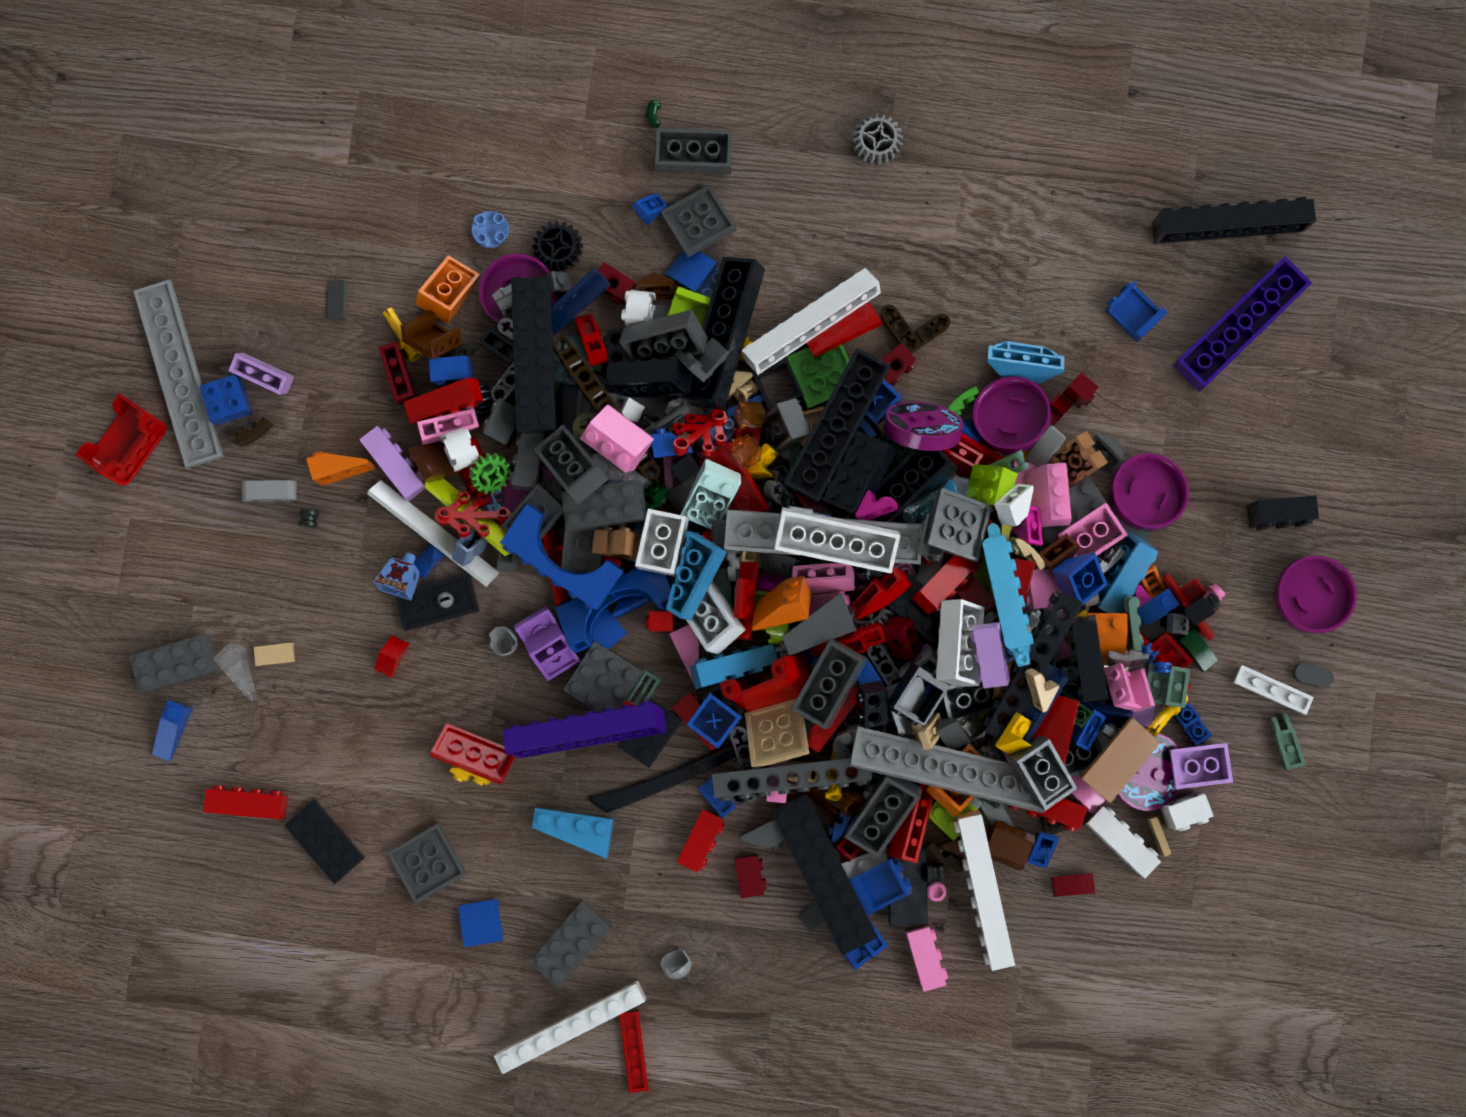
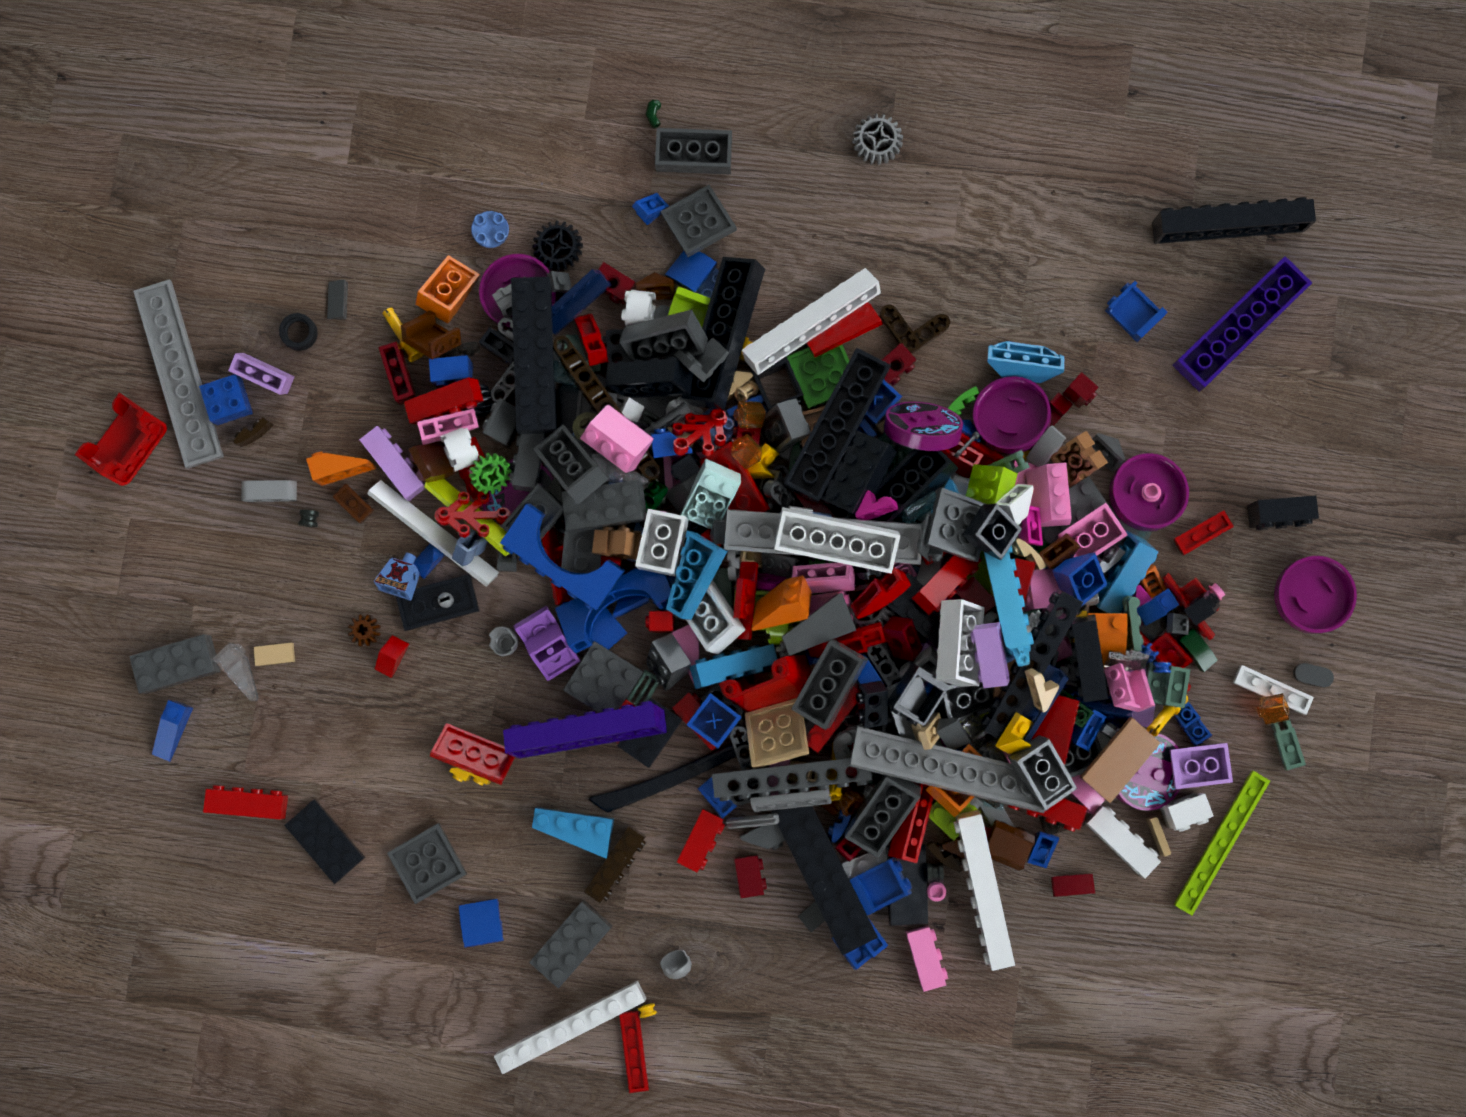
none -> black tyre [279,313,318,351]
none -> reddish brown plate [333,484,374,524]
none -> reddish brown gear [348,614,381,647]
none -> dark brown brick [584,825,646,903]
none -> yellow bush [638,1003,657,1018]
none -> dark grey slope [646,633,691,691]
none -> light grey axle [726,813,779,829]
none -> light grey tile [750,789,832,812]
none -> dark grey hinge [954,432,980,458]
none -> black slope [962,504,1022,560]
none -> bright pink plate [1142,483,1161,502]
none -> red plate [1173,510,1234,556]
none -> lime plate [1173,770,1270,916]
none -> clear orange brick [1257,693,1290,725]

